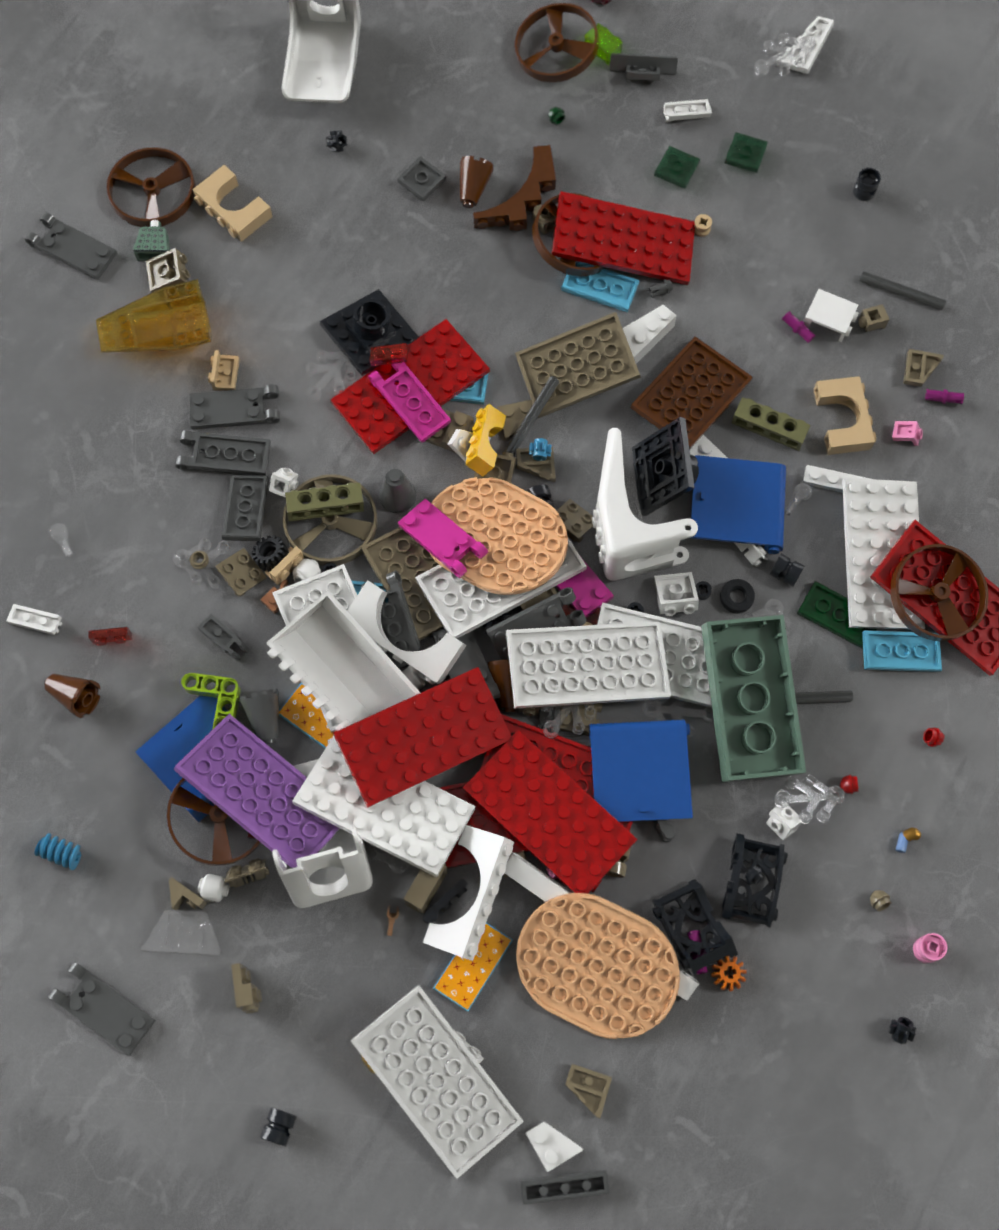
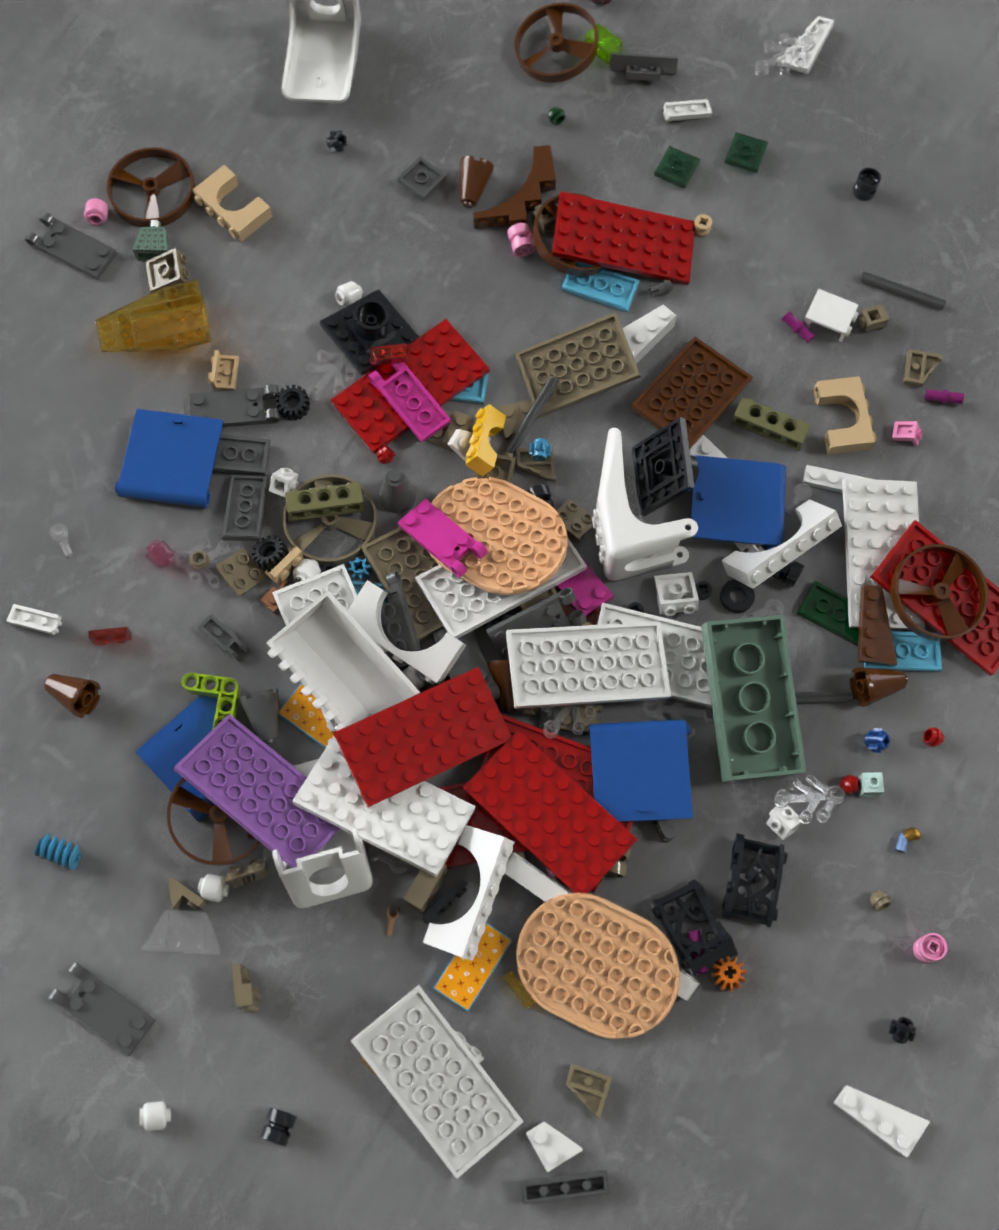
none -> bright pink head [84,198,108,225]
none -> blue door [115,409,224,508]
none -> white head [139,1101,171,1132]
none -> clear pink head [146,539,174,568]
none -> black tyre [276,385,310,421]
none -> white head [335,281,363,307]
none -> dark azure gear [347,557,371,581]
none -> red plate [377,445,396,464]
none -> clear yellow axle [503,971,535,1009]
none -> bright pink wheel [507,223,535,257]
none -> white arch [721,499,842,589]
none -> white wing [834,1085,930,1158]
none -> reddish brown cone [850,667,908,707]
none -> reddish brown wing [857,585,898,666]
none -> light aqua brick [857,772,884,798]
none -> blue gear [865,728,890,753]

